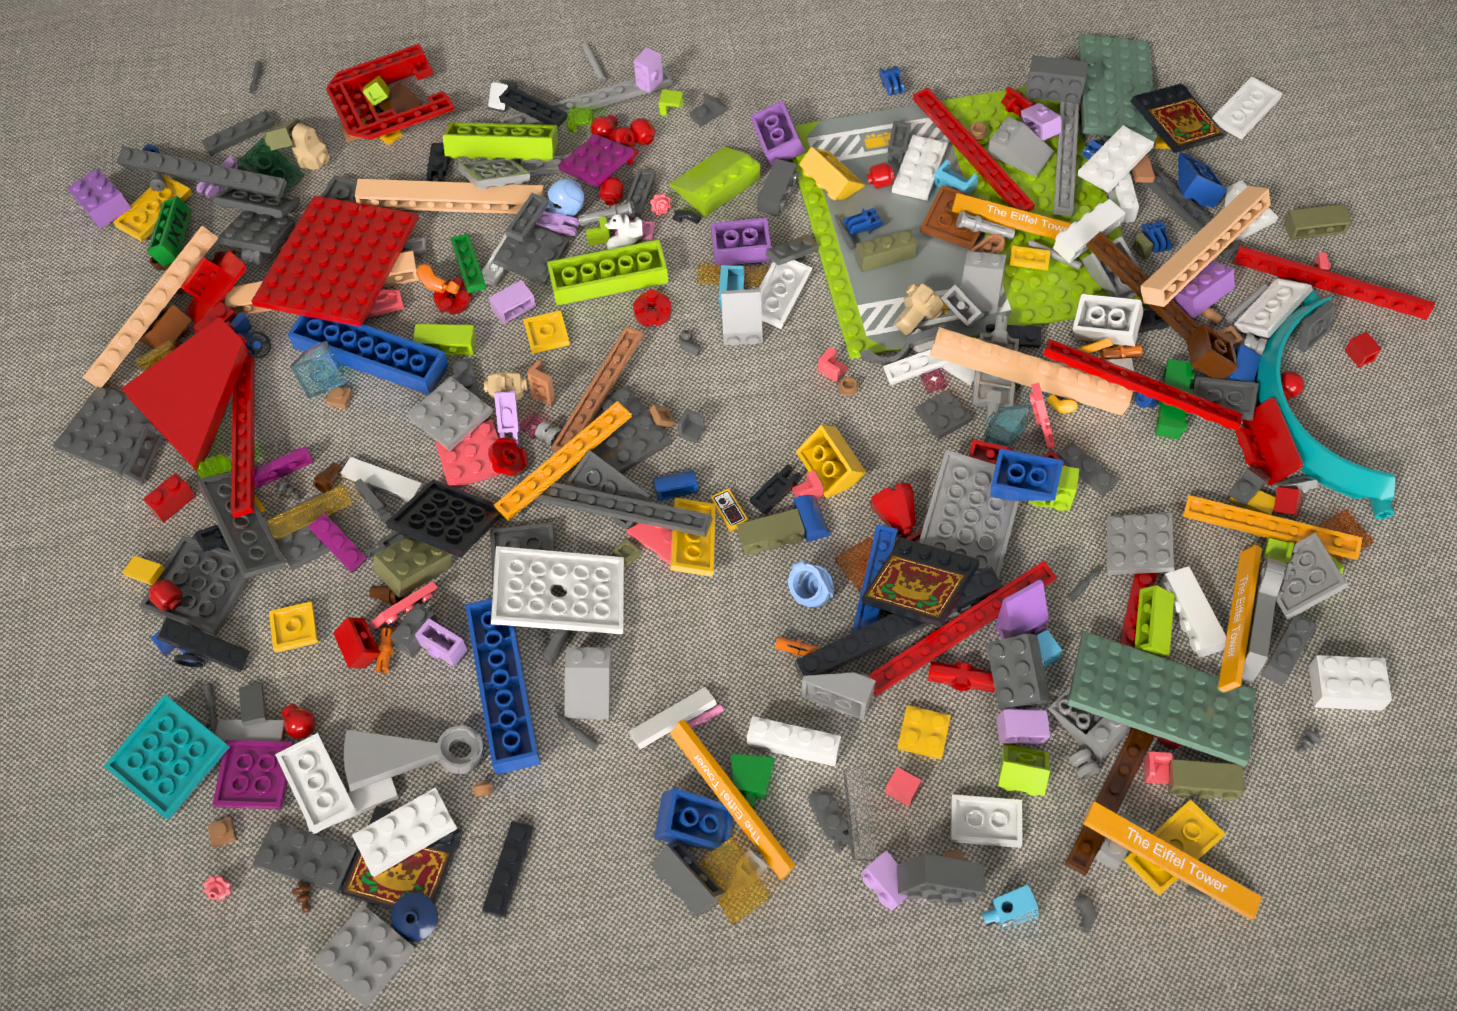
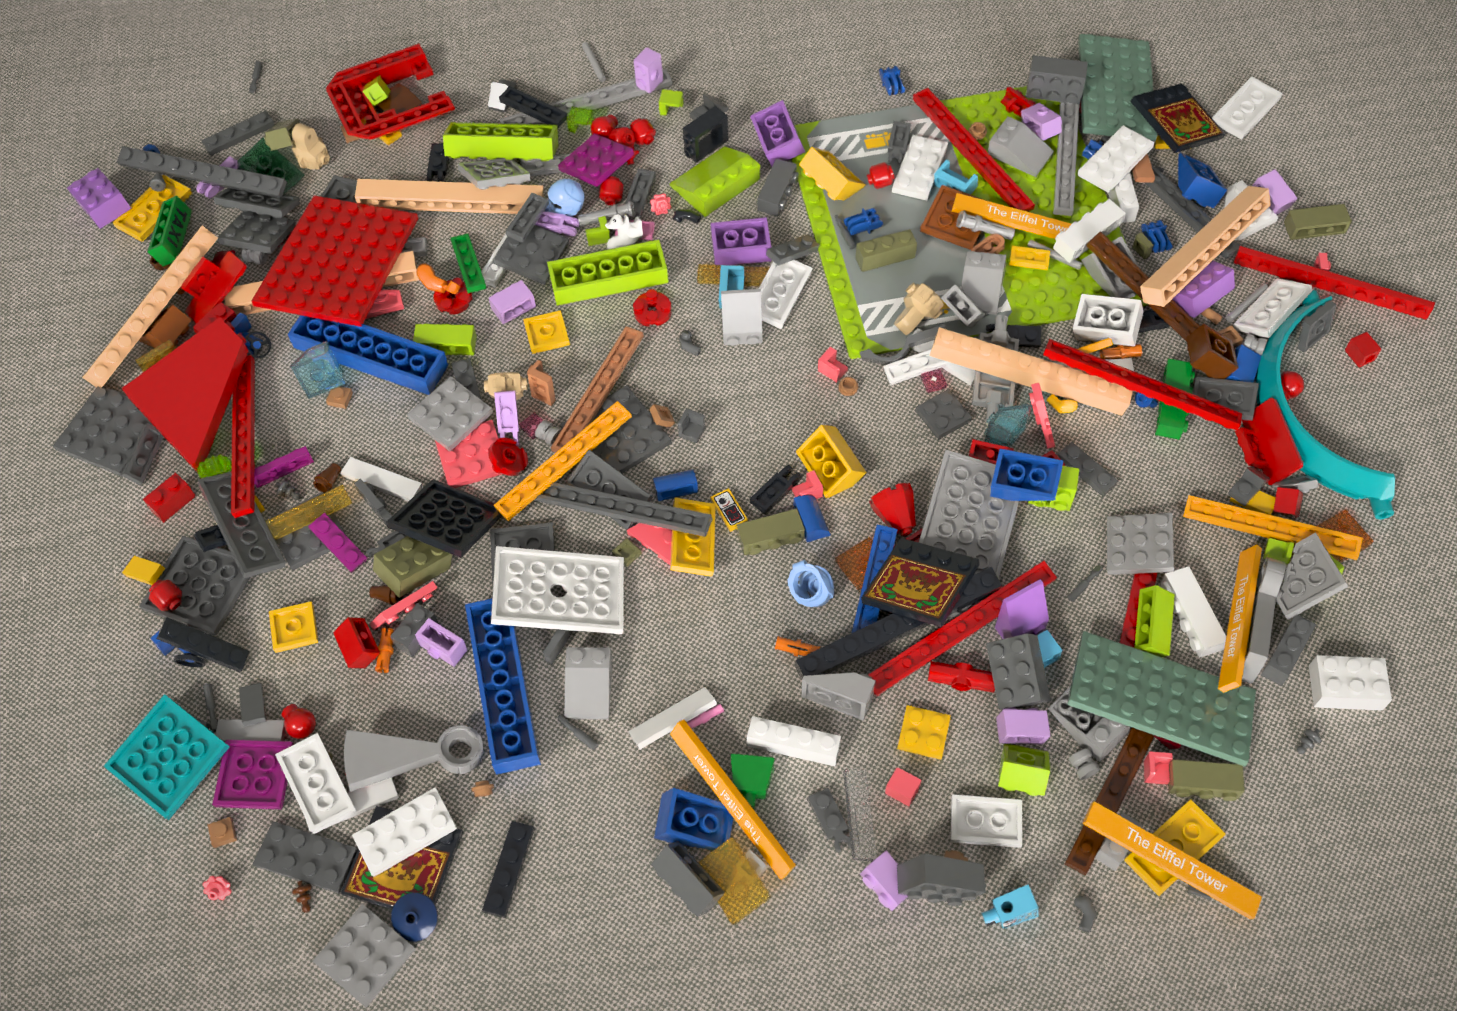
none -> black window [683,105,729,163]
none -> lavender brick [1252,169,1297,215]

